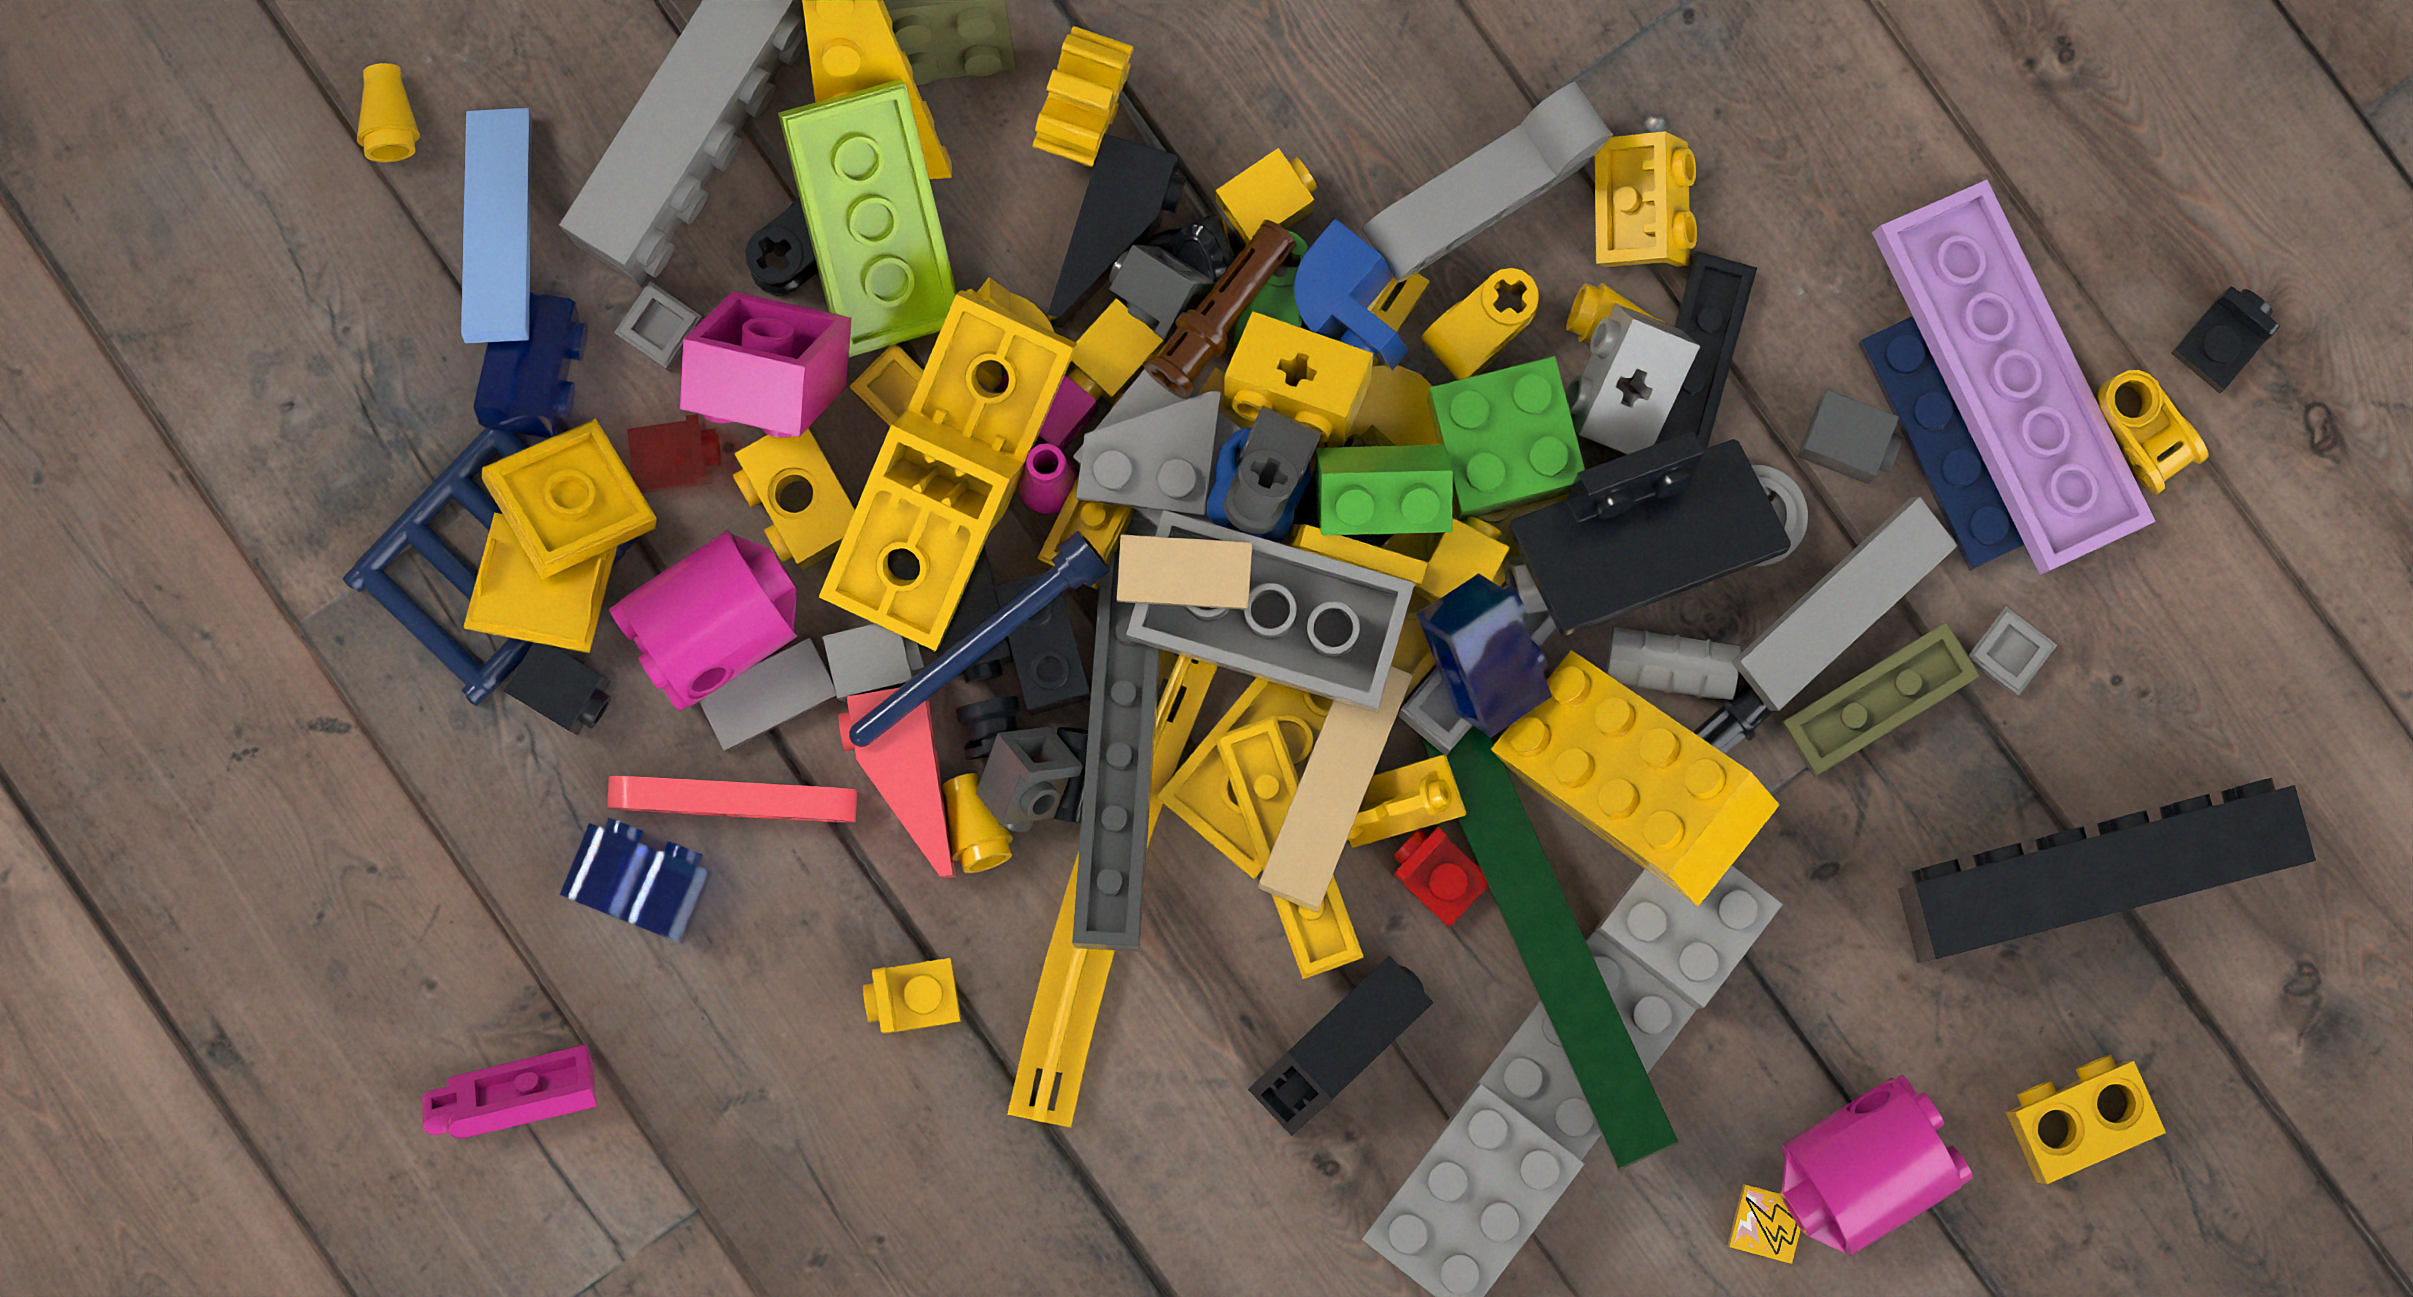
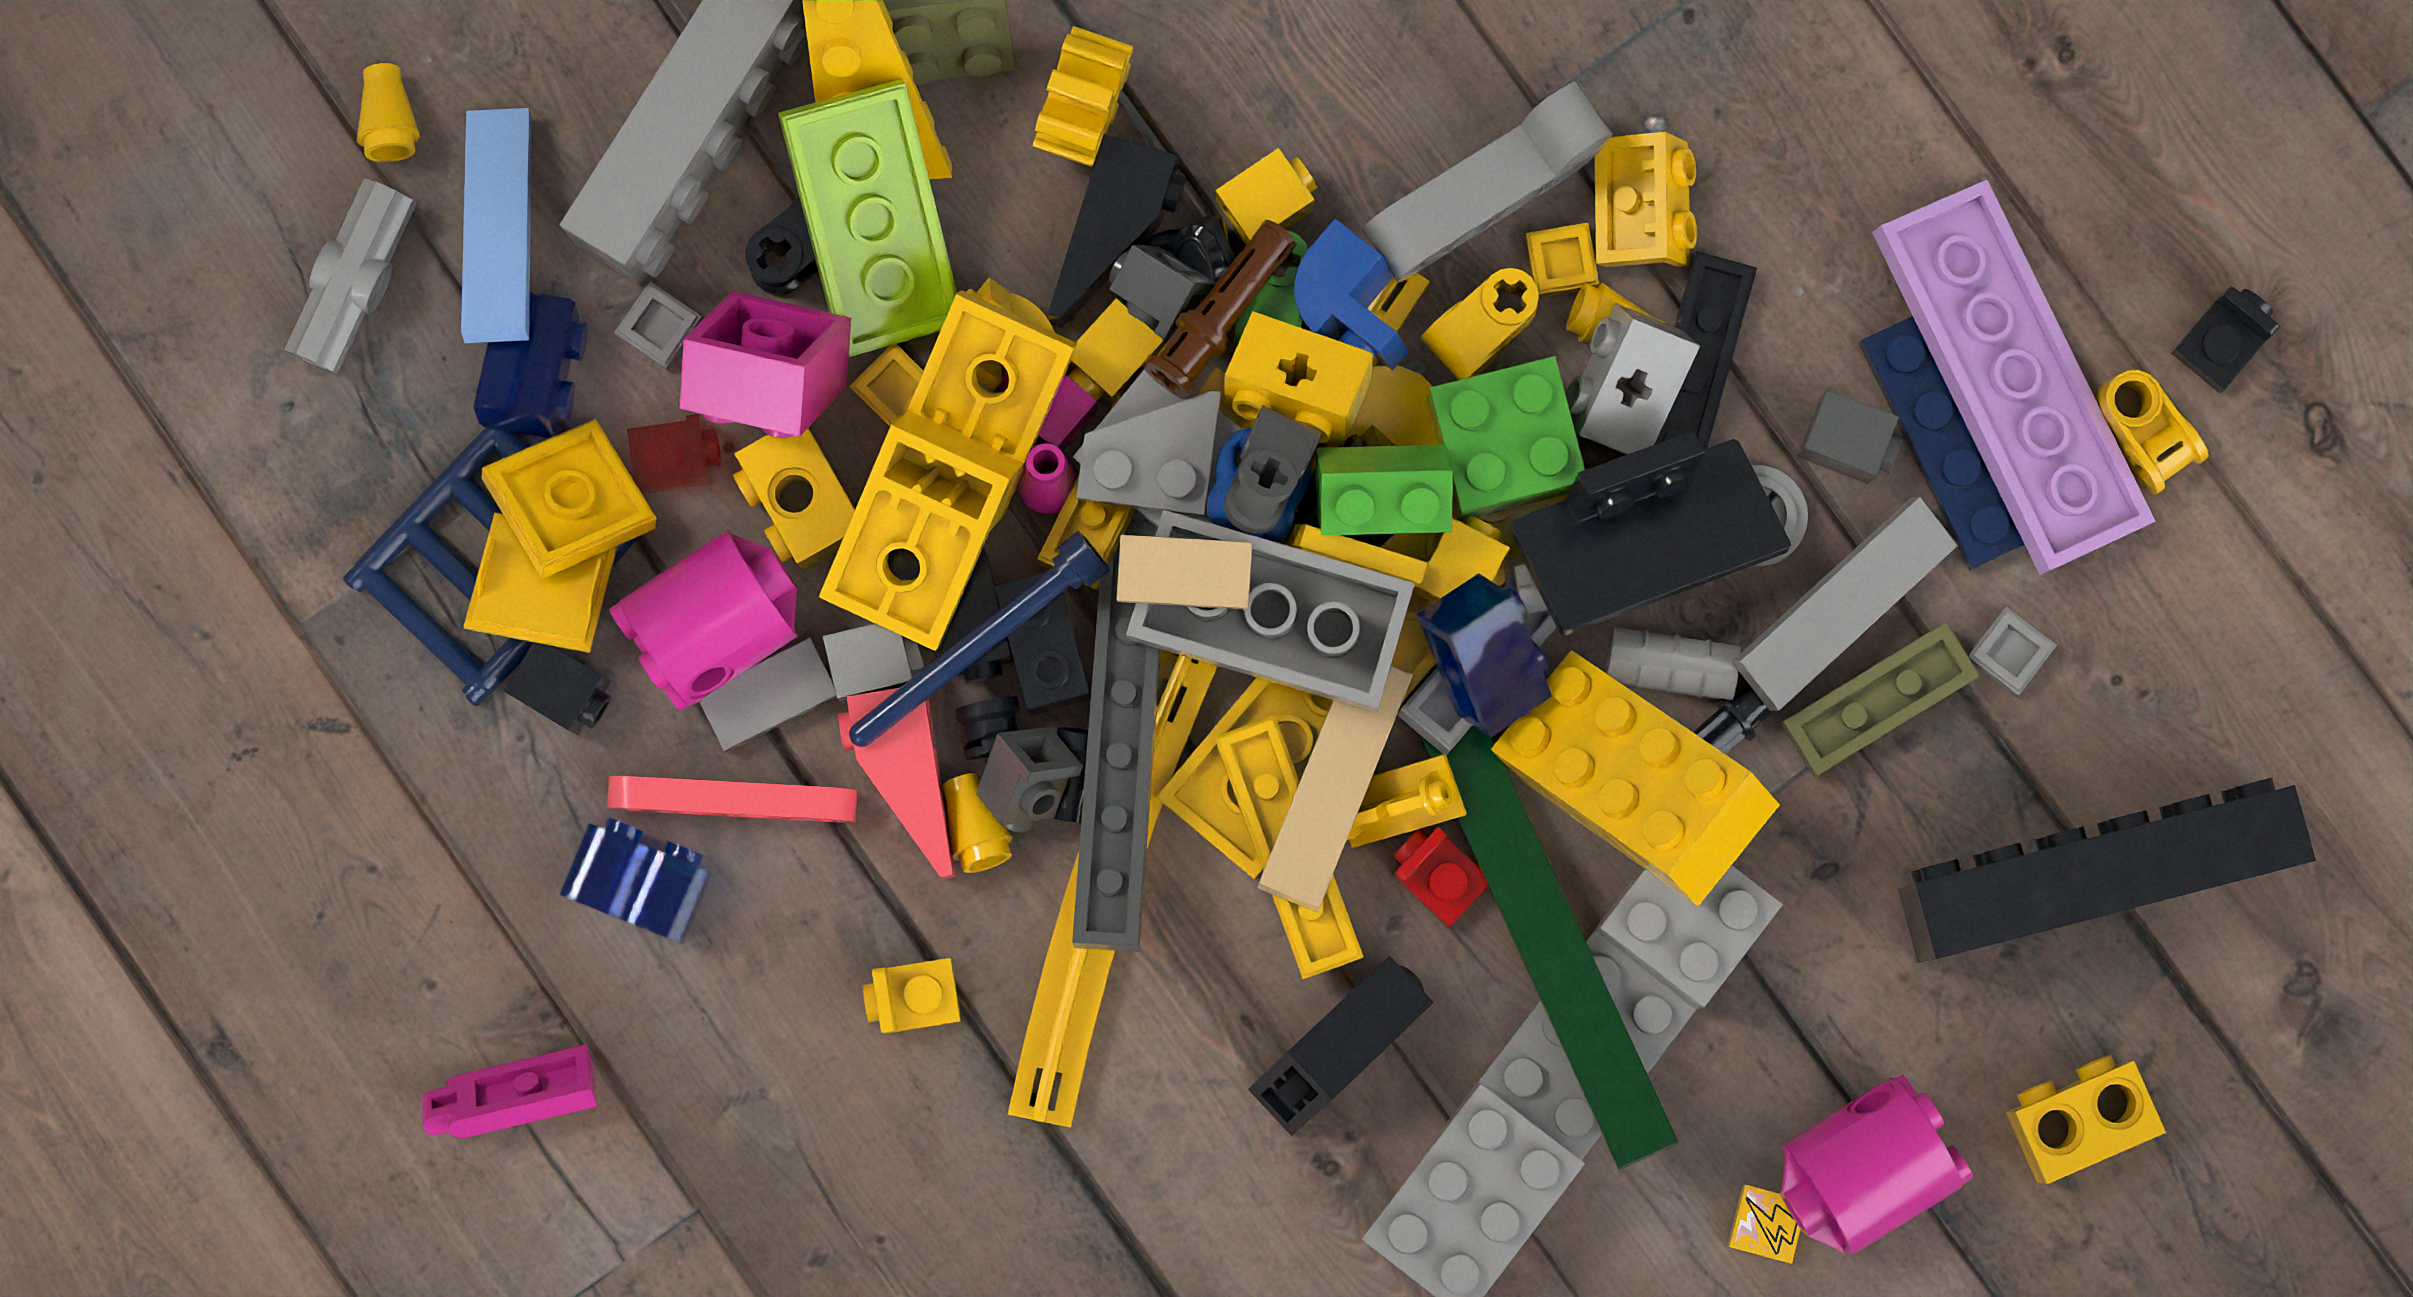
none -> light grey piece [284,178,417,374]
none -> yellow tile [1525,223,1599,298]

